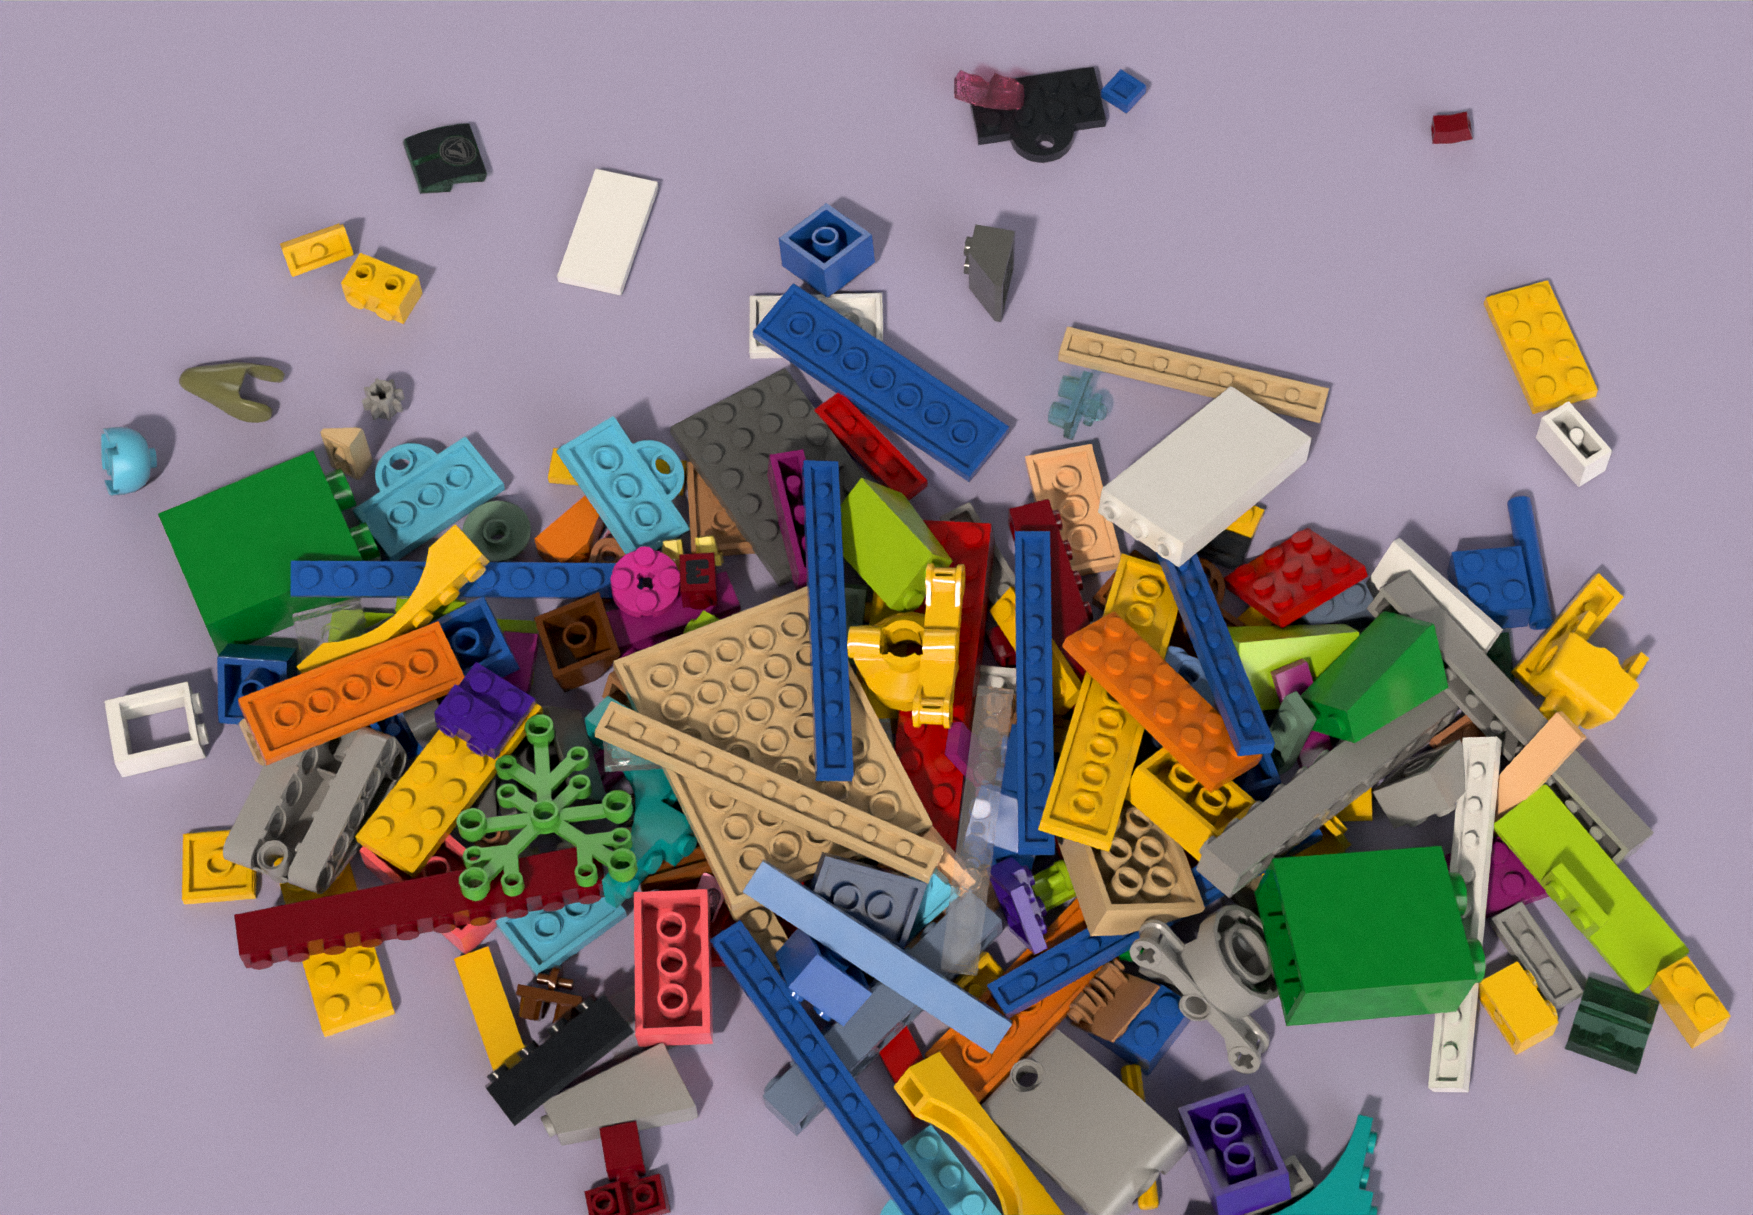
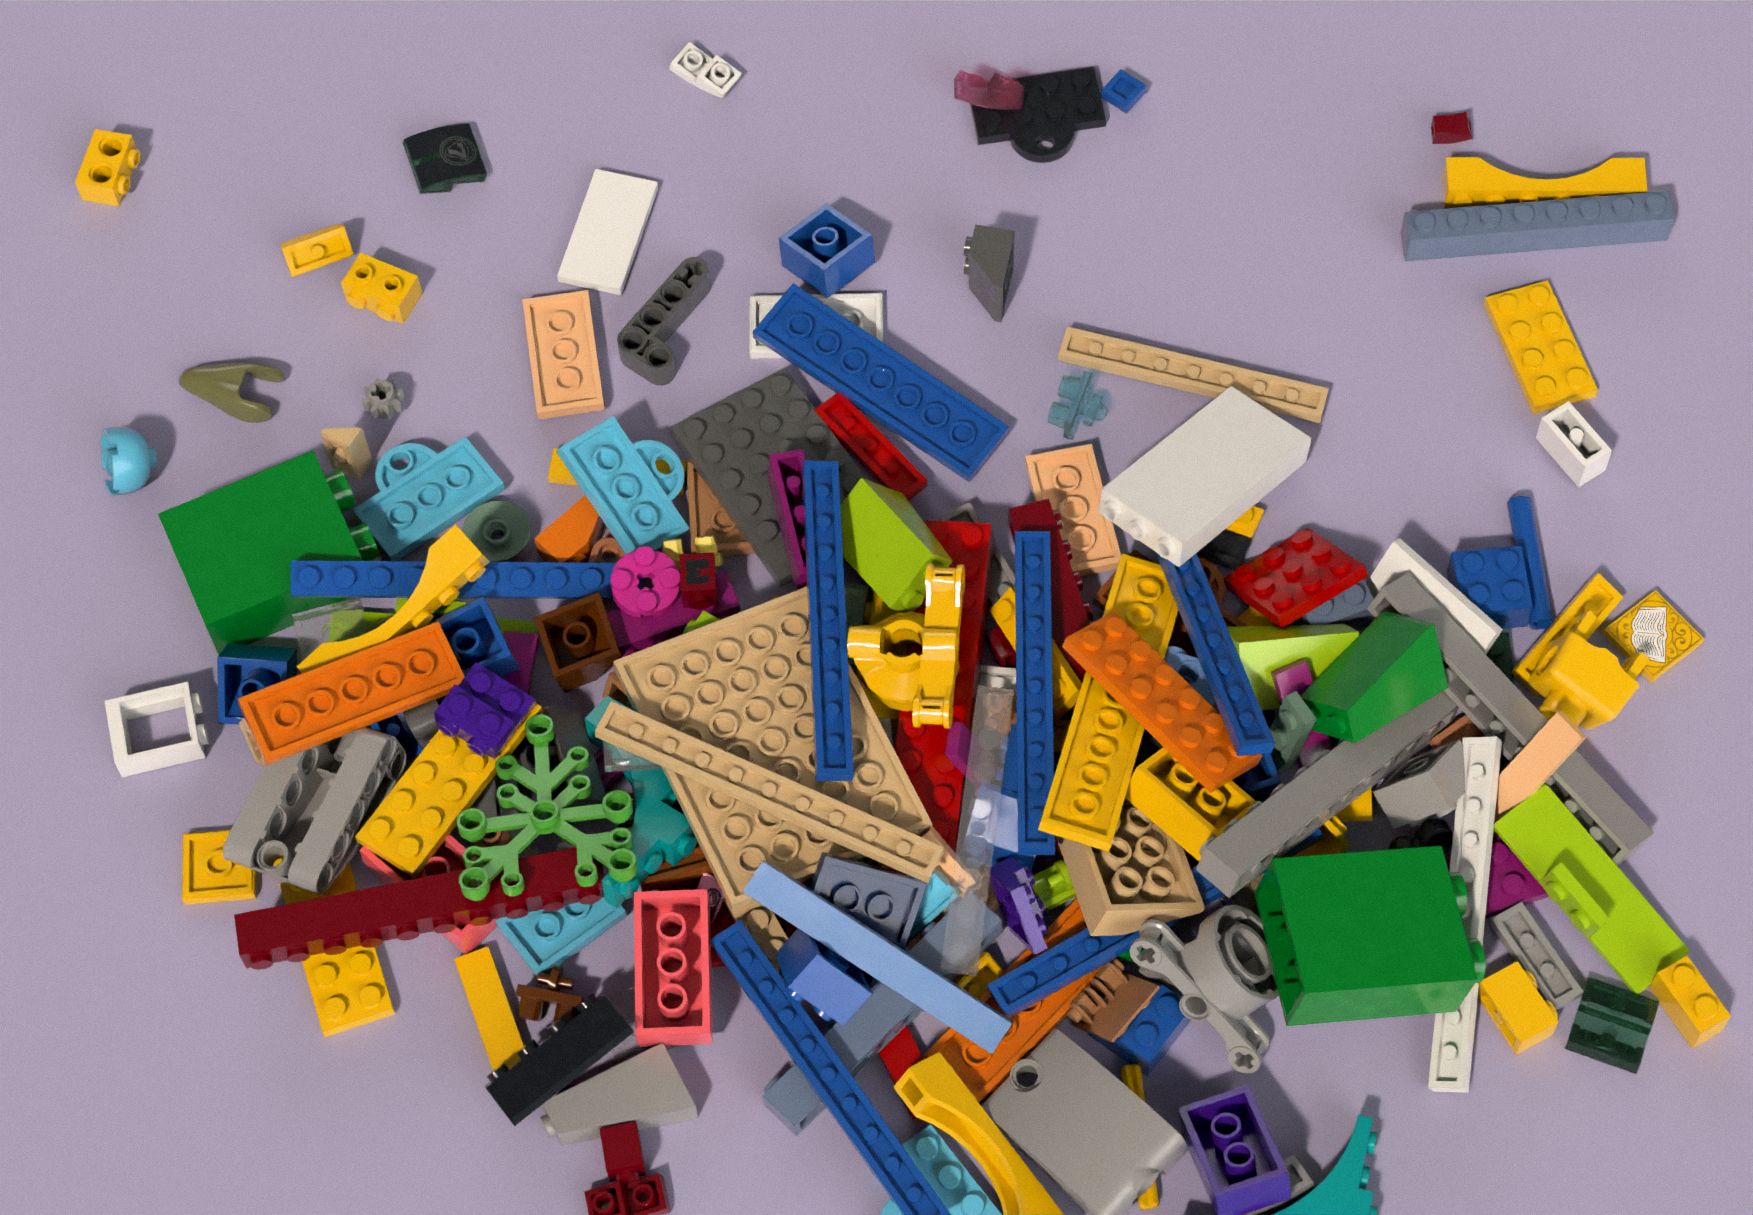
none -> yellow brick [75,129,140,206]
none -> light nougat plate [522,290,605,420]
none -> dark grey beam [617,257,711,386]
none -> white slope [669,42,742,98]
none -> black plate [1389,818,1453,852]
none -> sand blue brick [1400,191,1675,261]
none -> yellow arch [1442,157,1648,209]
none -> tile [1602,590,1704,683]

